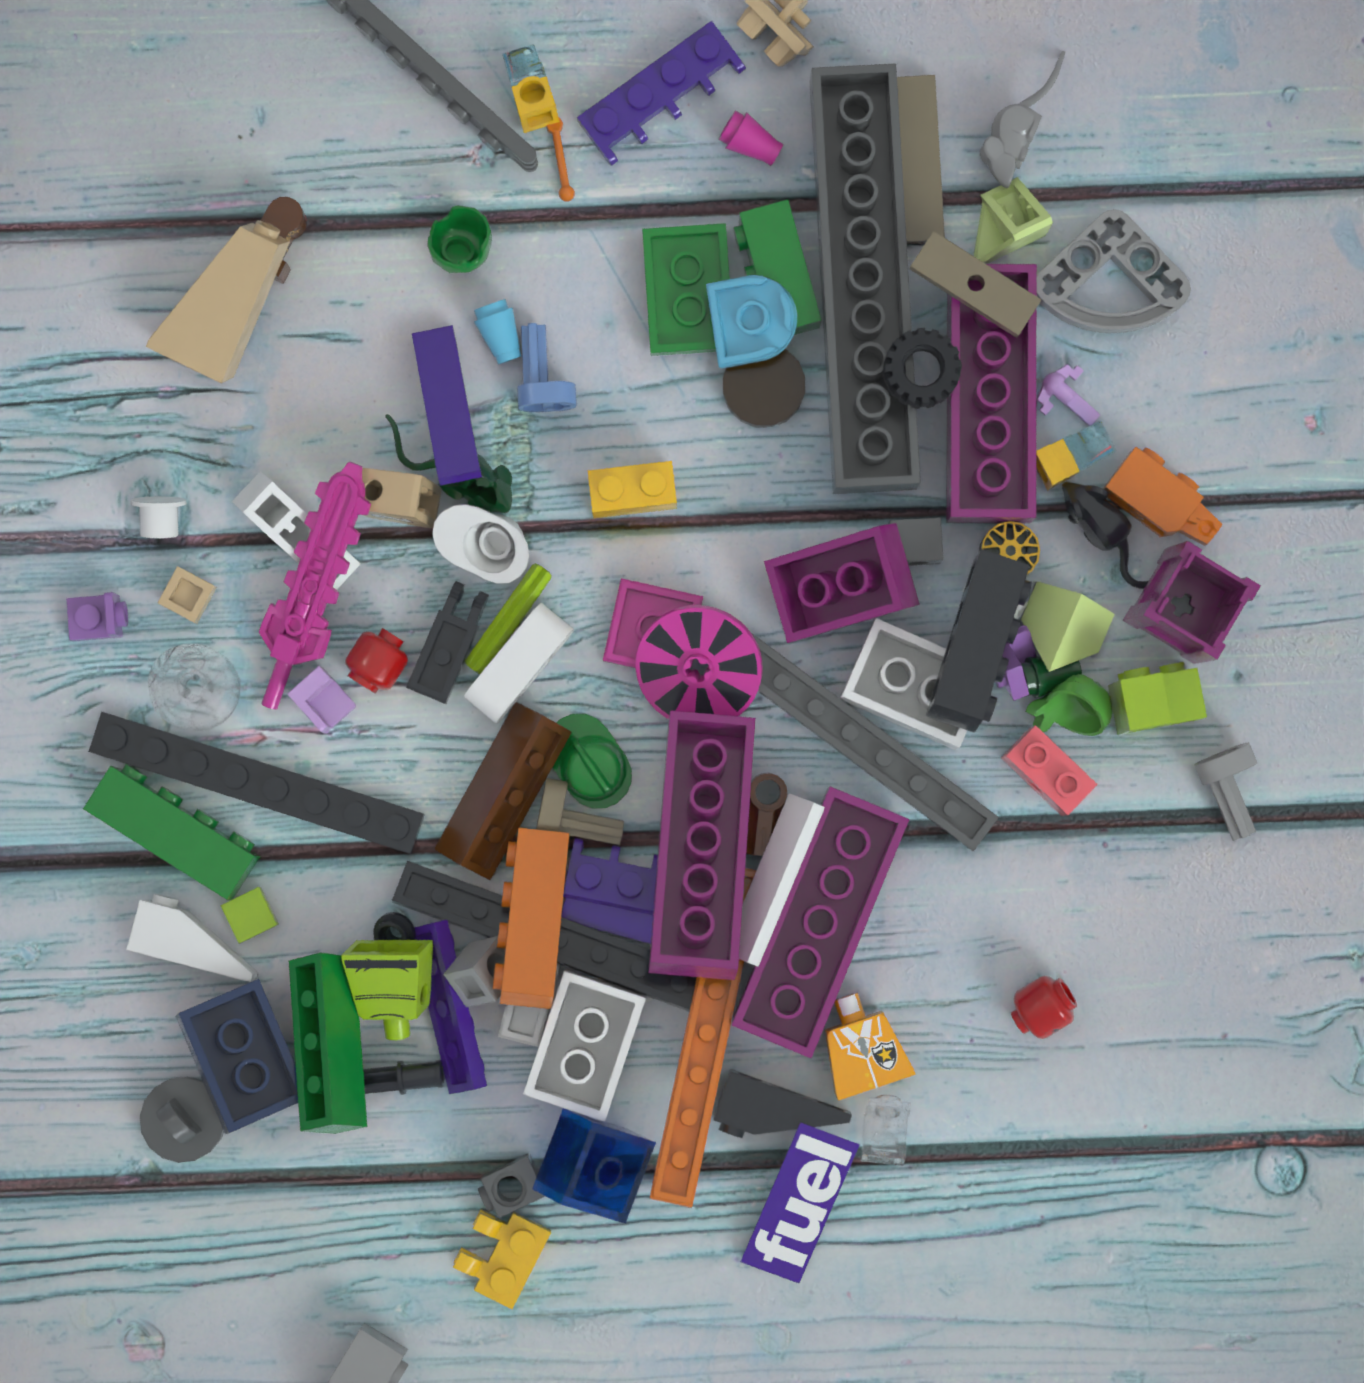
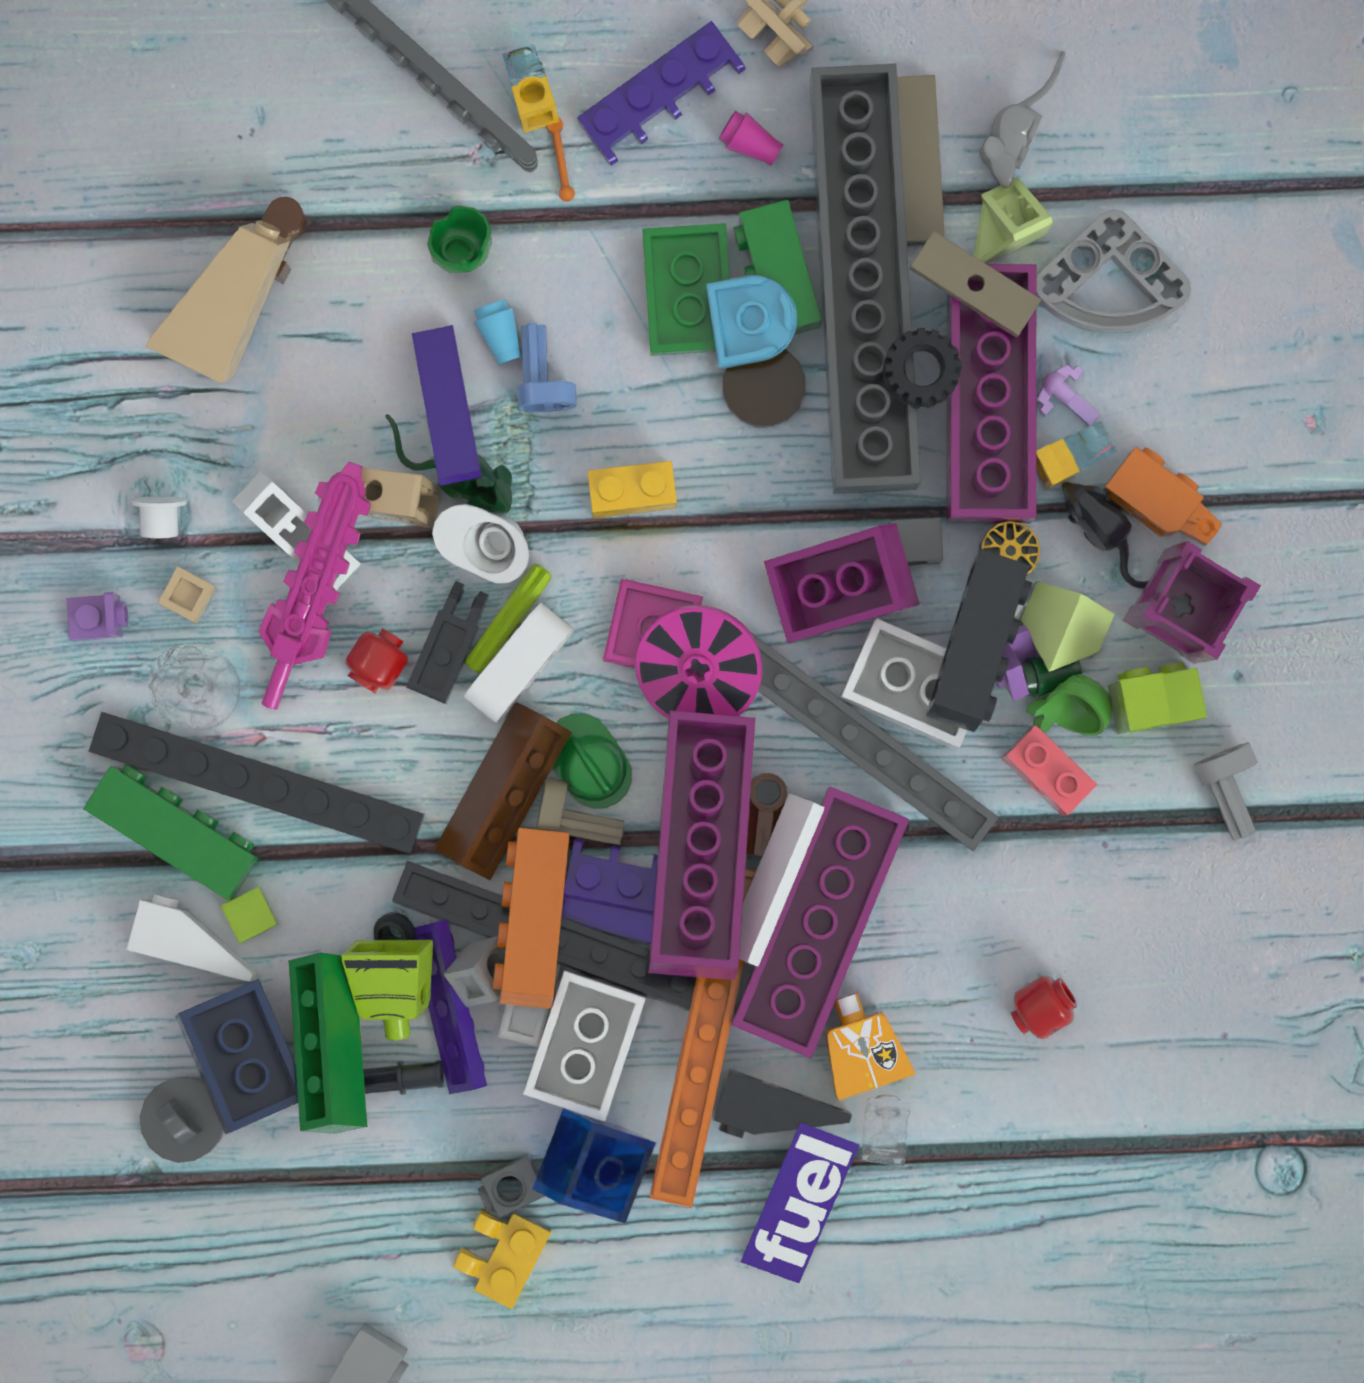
lavender panel [288,666,356,734] -> none

